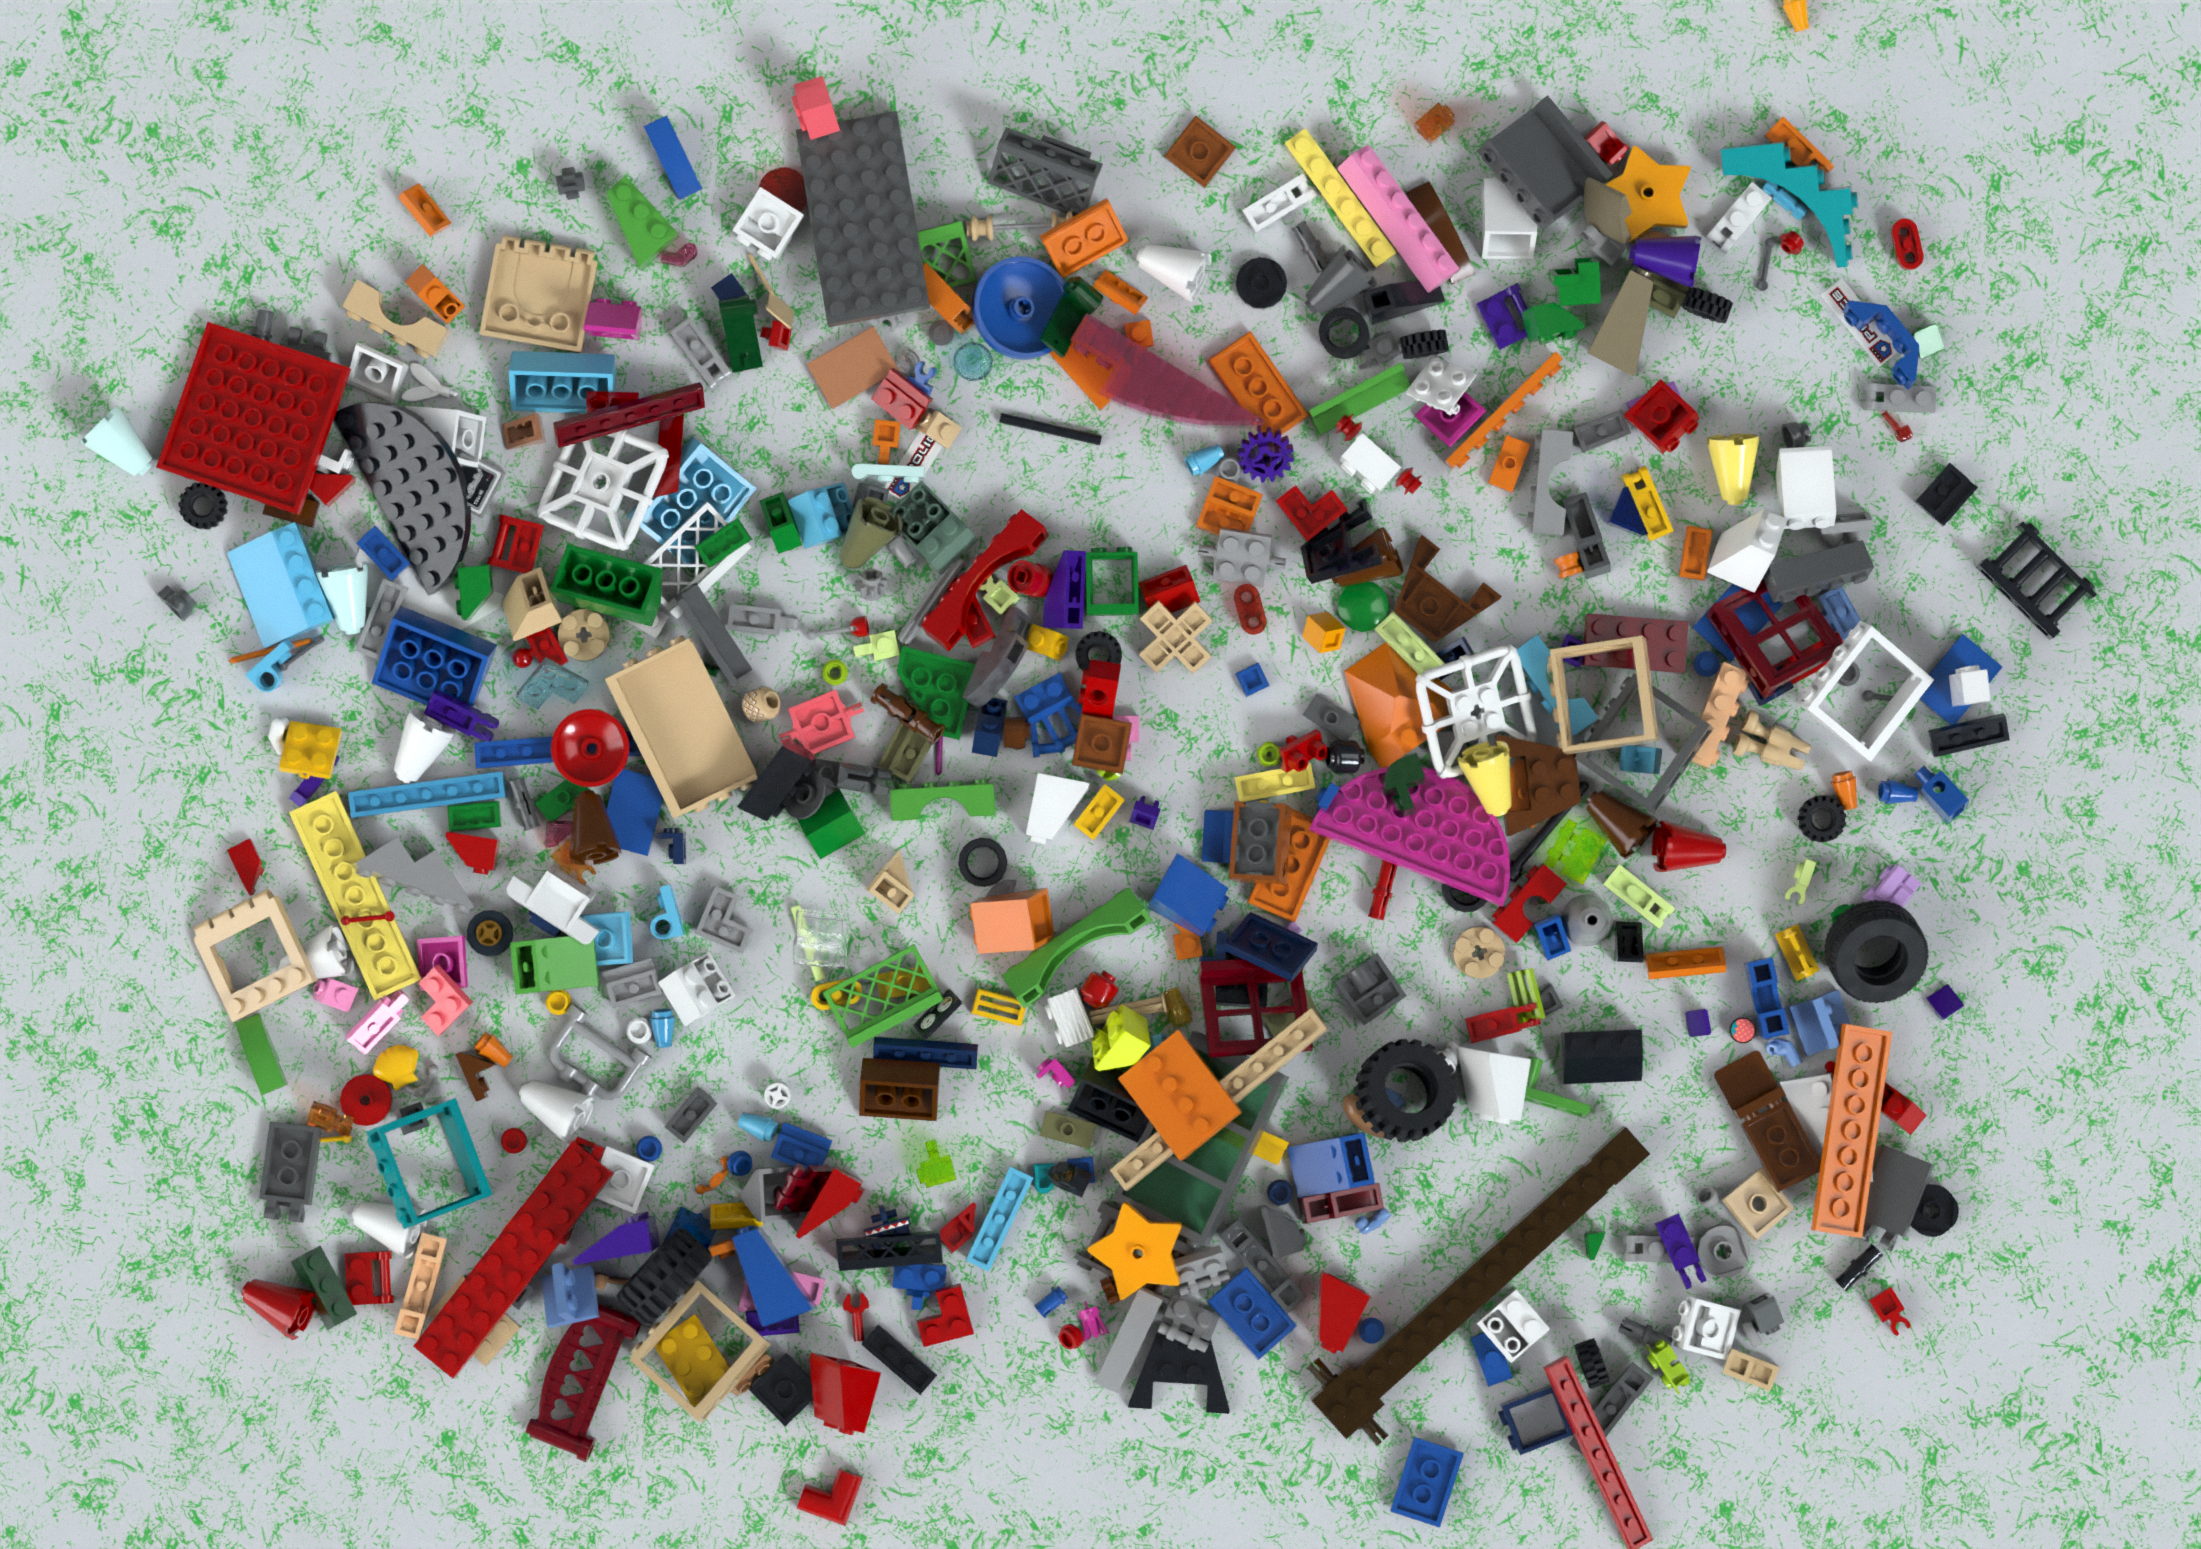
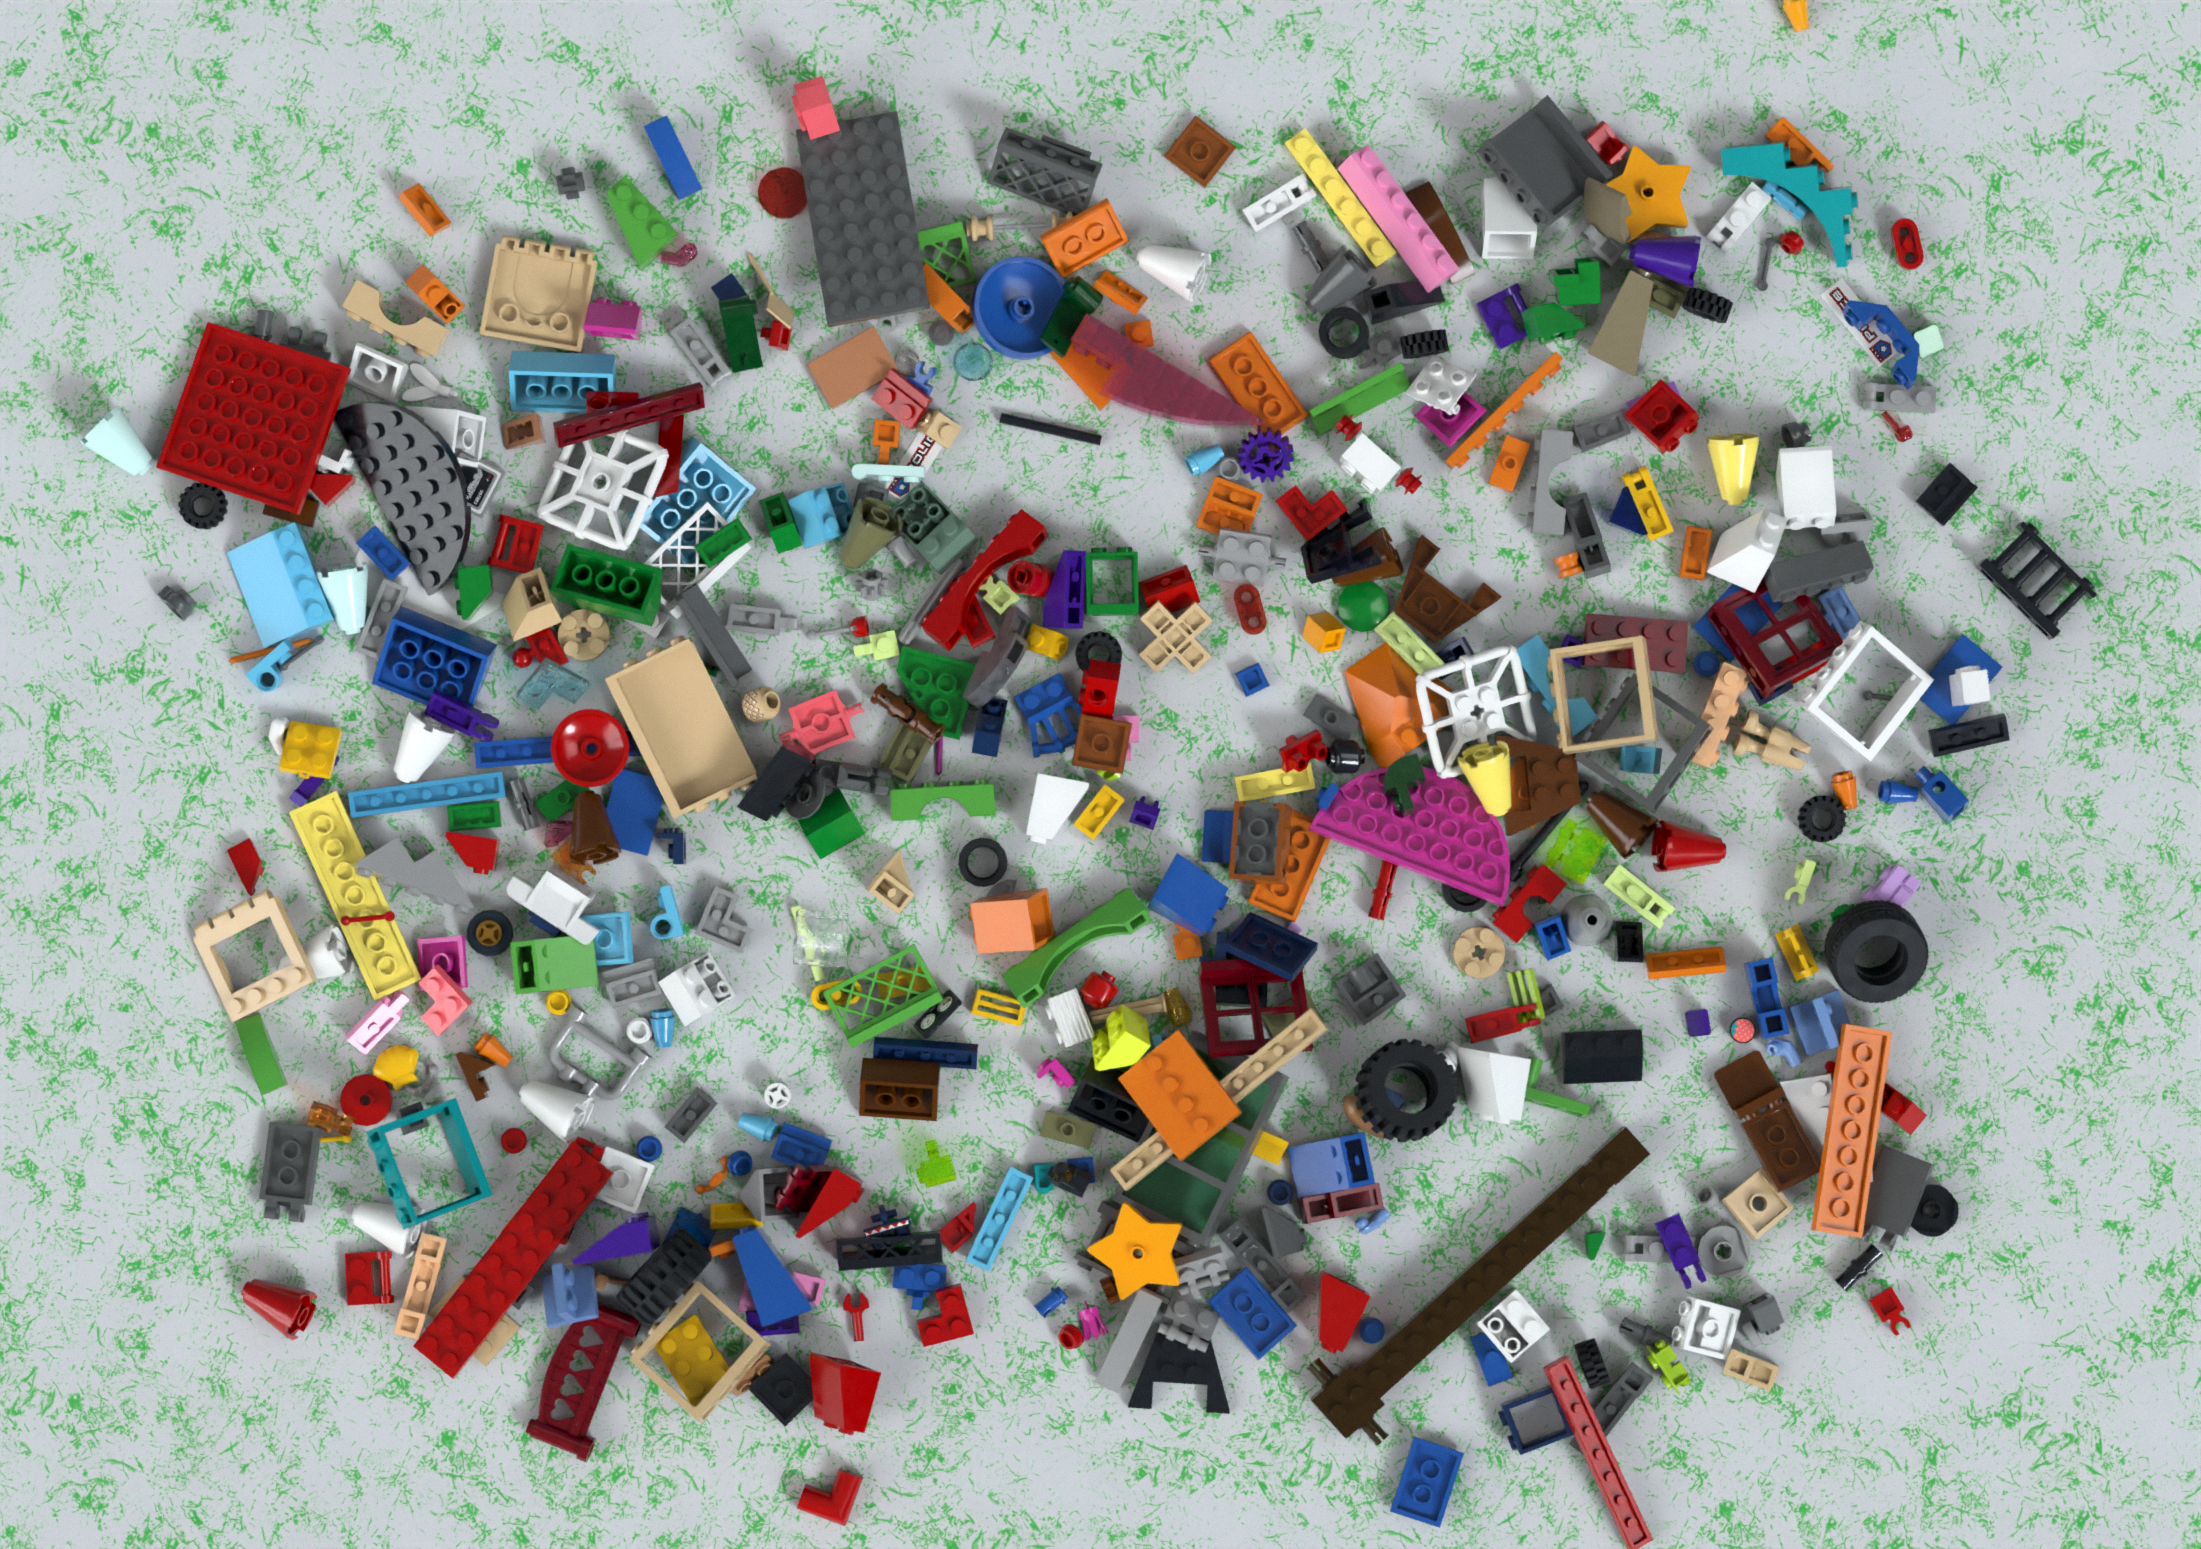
dark green arch [291,1245,357,1330] -> none
bright pink bracket [313,977,358,1013] -> none
white plate [732,187,804,261] -> none
lime plate [822,660,848,686] -> none
black plate [861,1324,937,1395] -> none
reddish brown plate [1004,717,1031,750] -> none
black tile [1236,257,1287,309] -> none
lime plate [1256,741,1281,767] -> none
clear orange brick [1414,102,1455,146] -> none
flat silver plate [1837,662,1860,686] -> none
dark purple slope [1926,984,1964,1020] -> none

